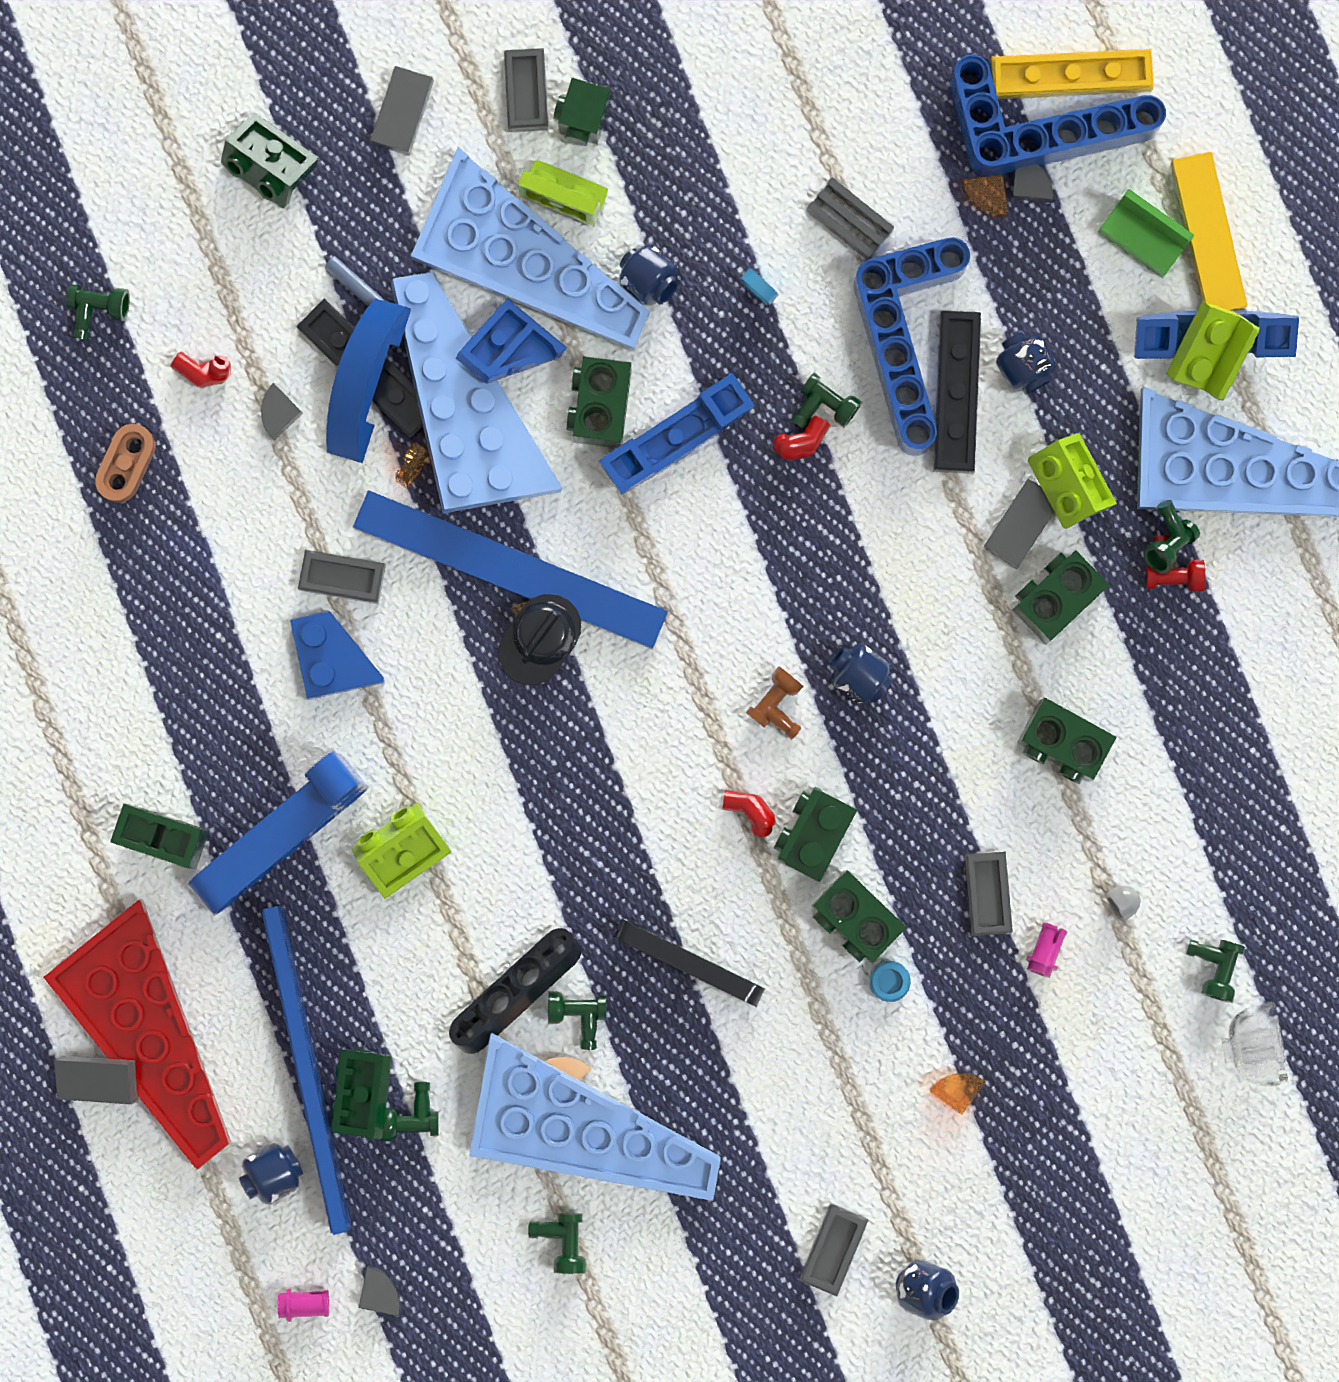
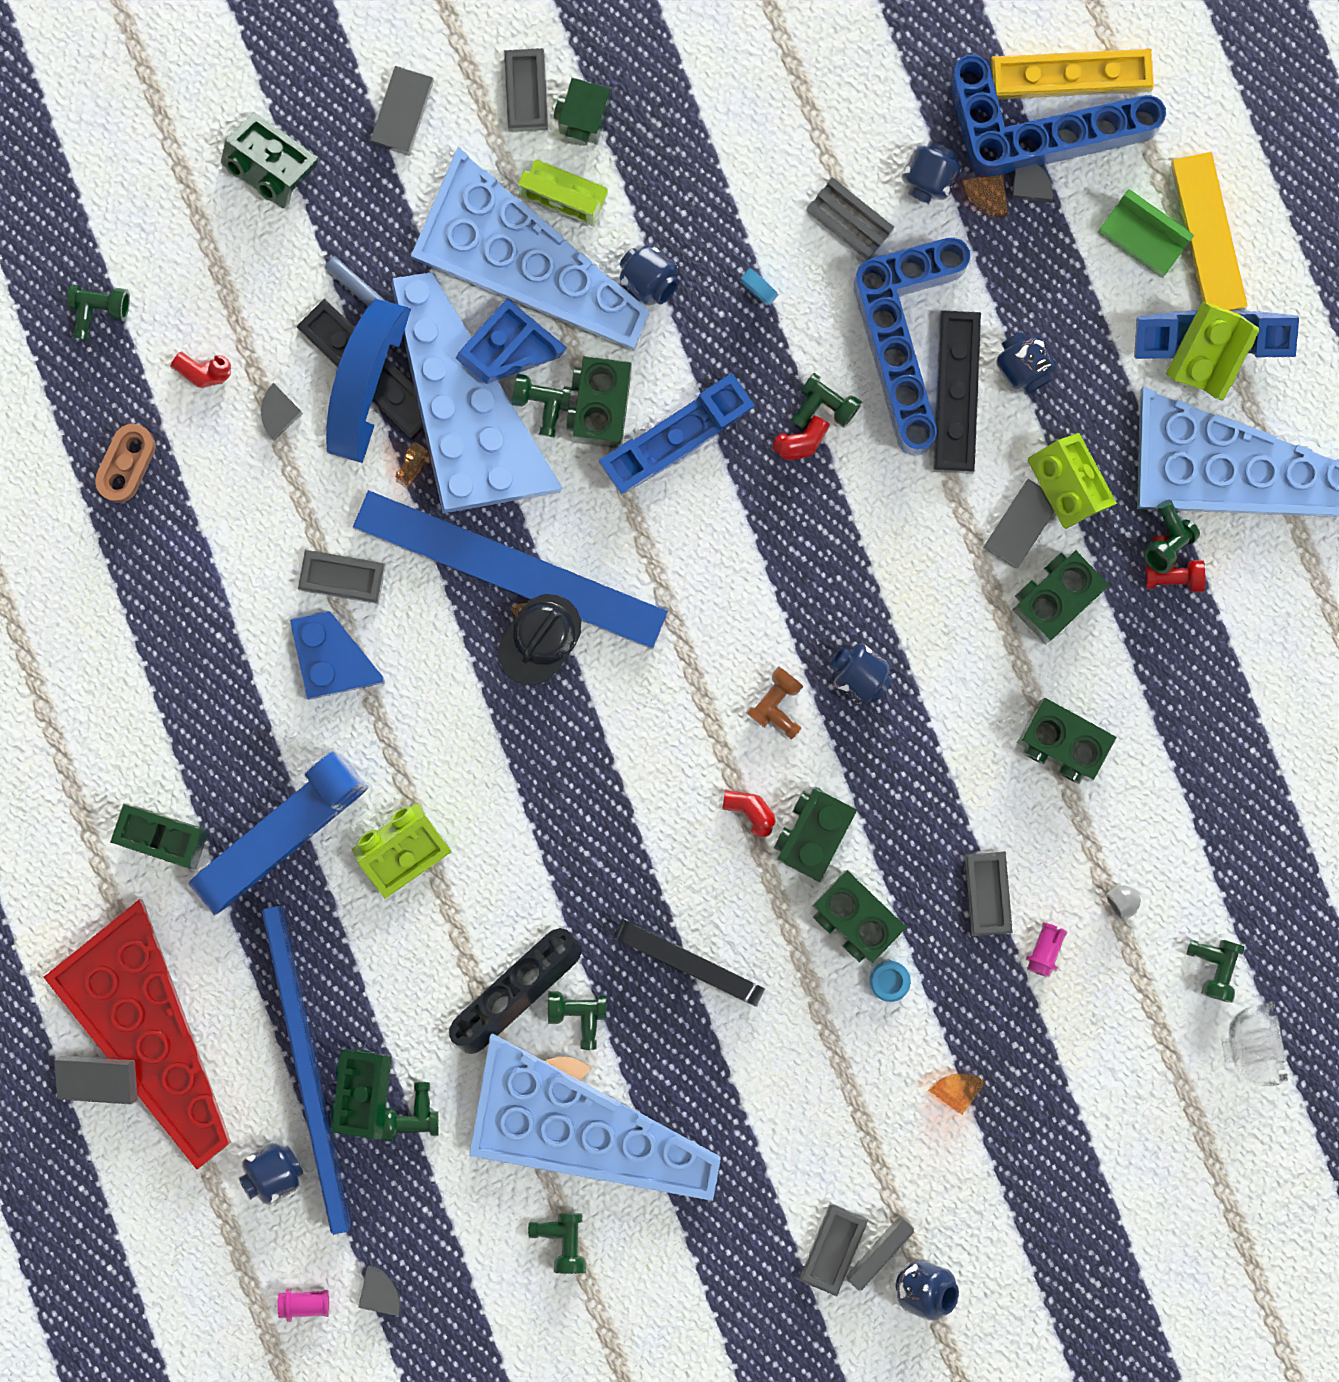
none -> dark green piece [511,373,572,438]
none -> dark grey tile [846,1215,915,1291]
none -> dark blue head [901,141,961,205]

